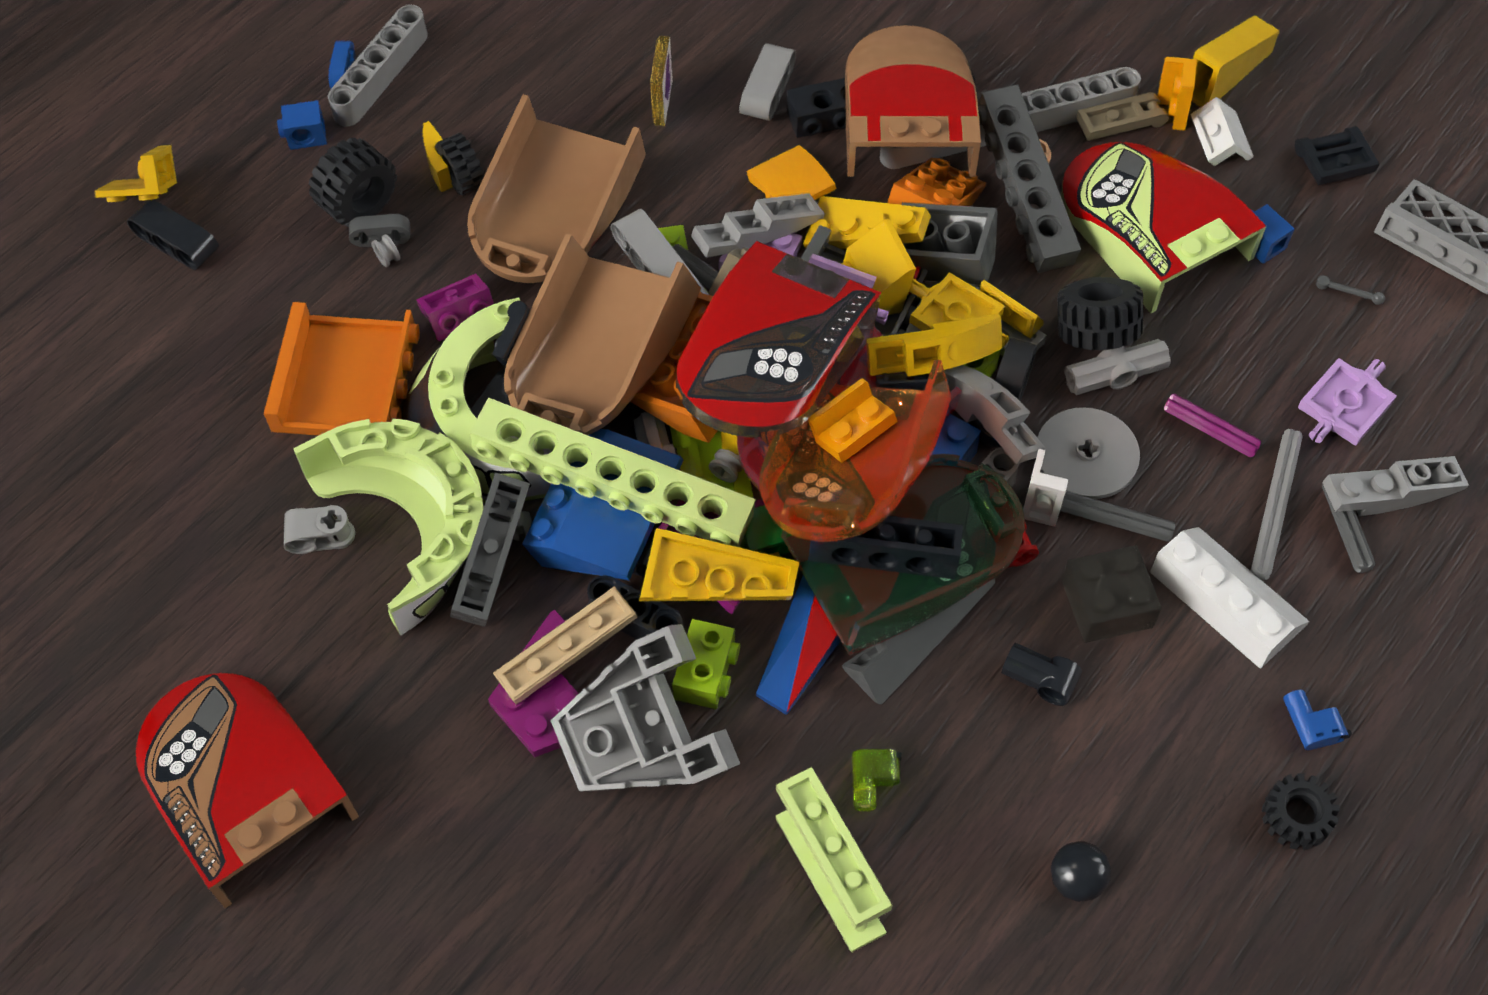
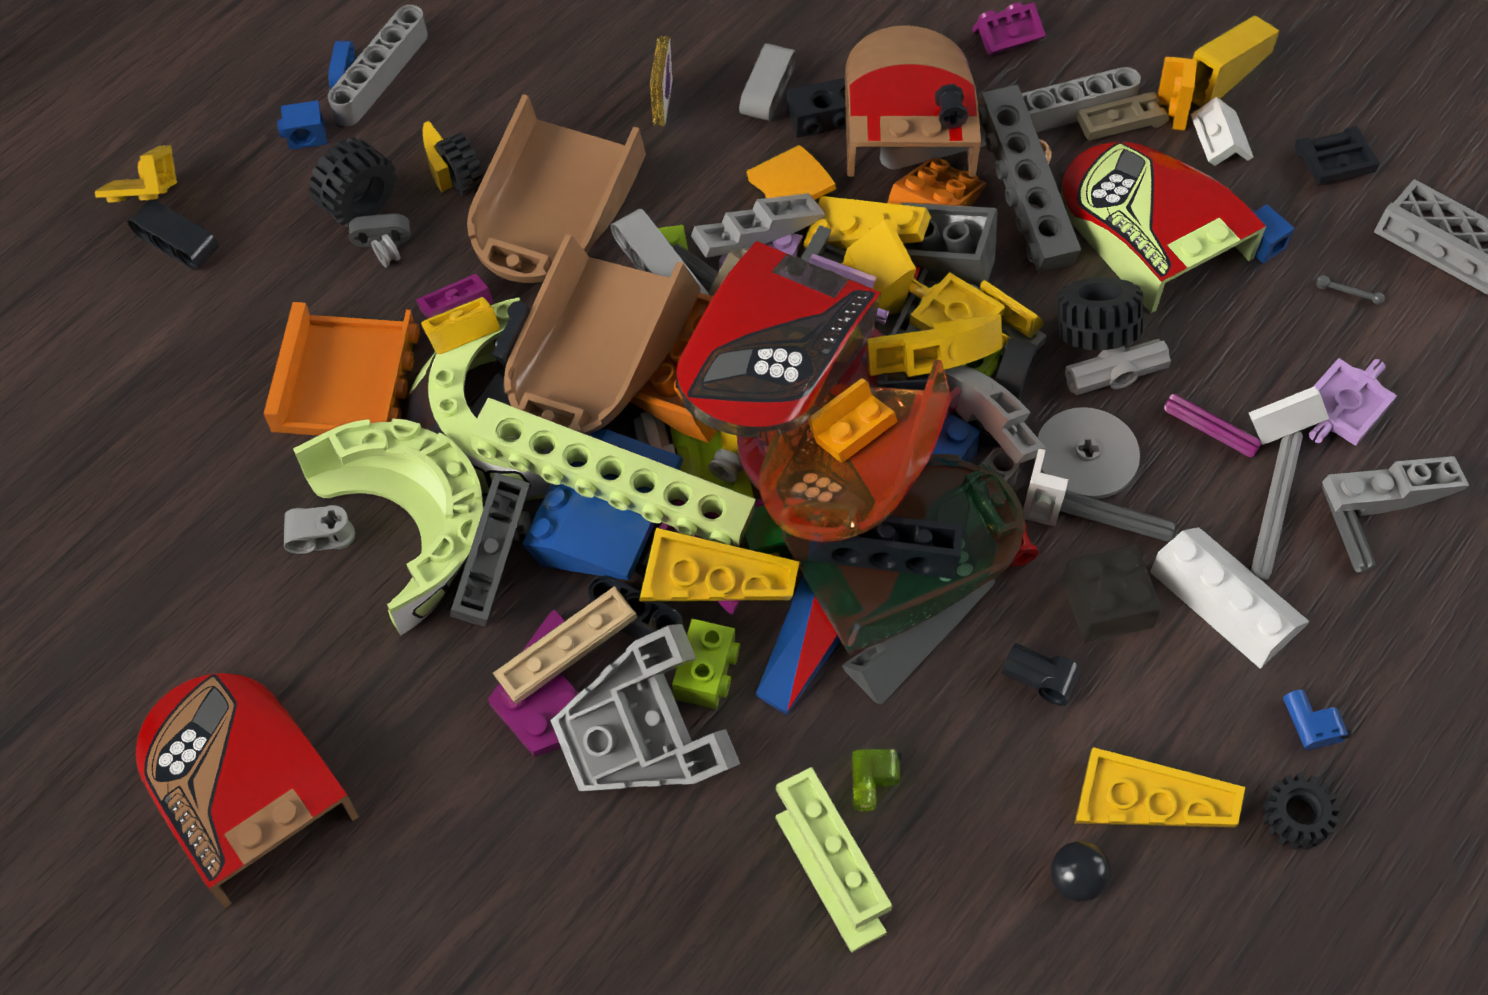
none -> yellow slope [421,297,500,354]
none -> black bush [934,84,968,129]
none -> magenta bracket [972,2,1046,56]
none -> yellow wing [1075,747,1245,827]
none -> white panel [1249,386,1329,445]

